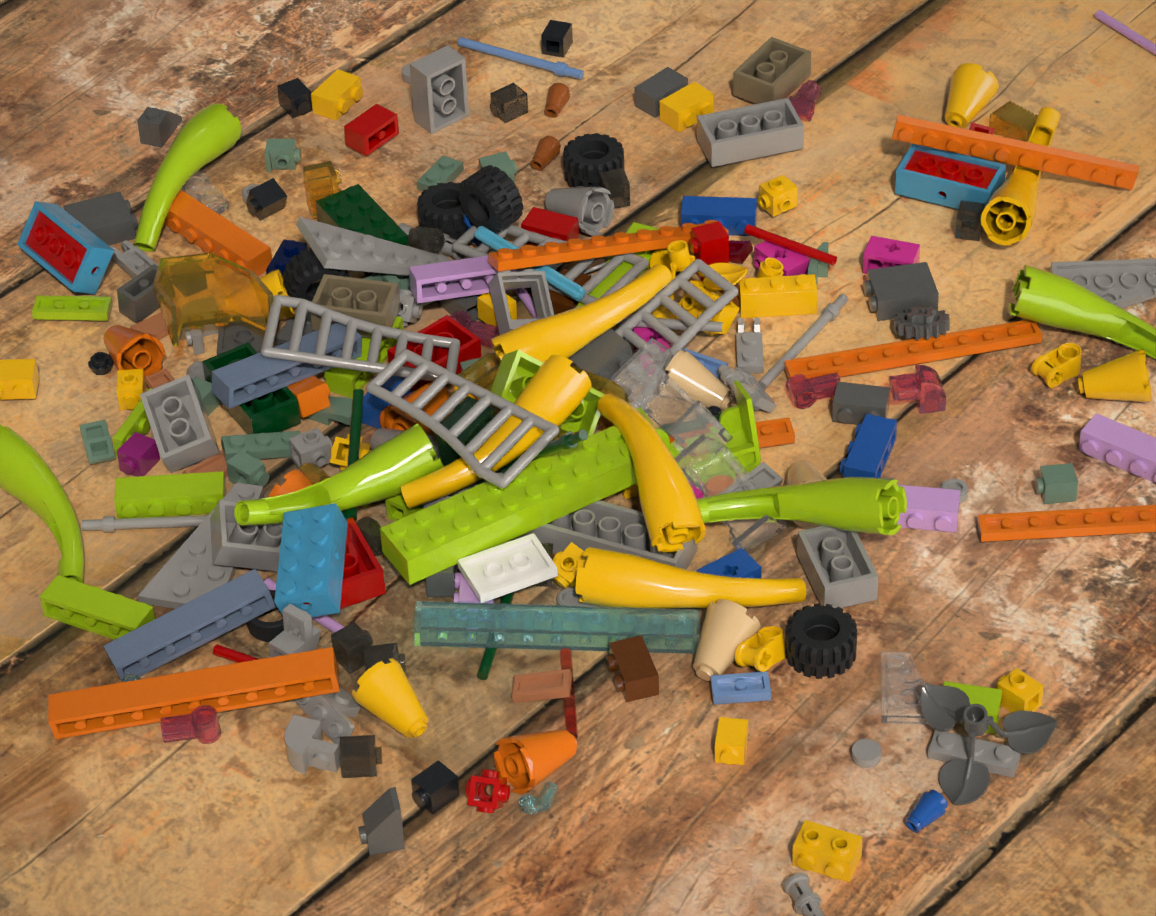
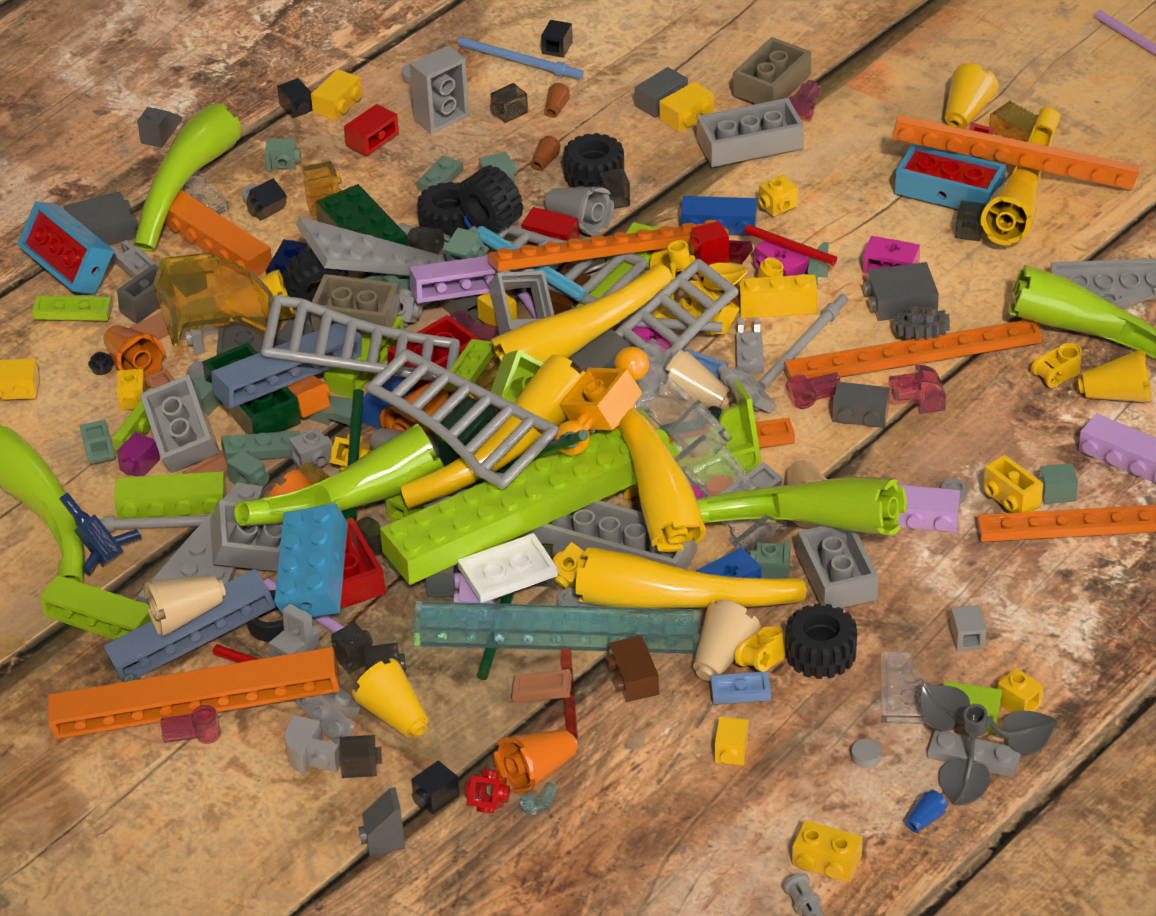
blue brick [840,414,897,478] -> none
none -> dark blue piece [59,492,141,575]
none -> tan cone [143,576,226,637]
none -> lime plate [443,339,495,392]
none -> sand green brick [444,228,485,261]
none -> light orange brick [554,347,649,456]
none -> sand green brick [750,540,790,579]
none -> light grey brick [950,605,986,652]
none -> yellow brick [983,455,1043,513]

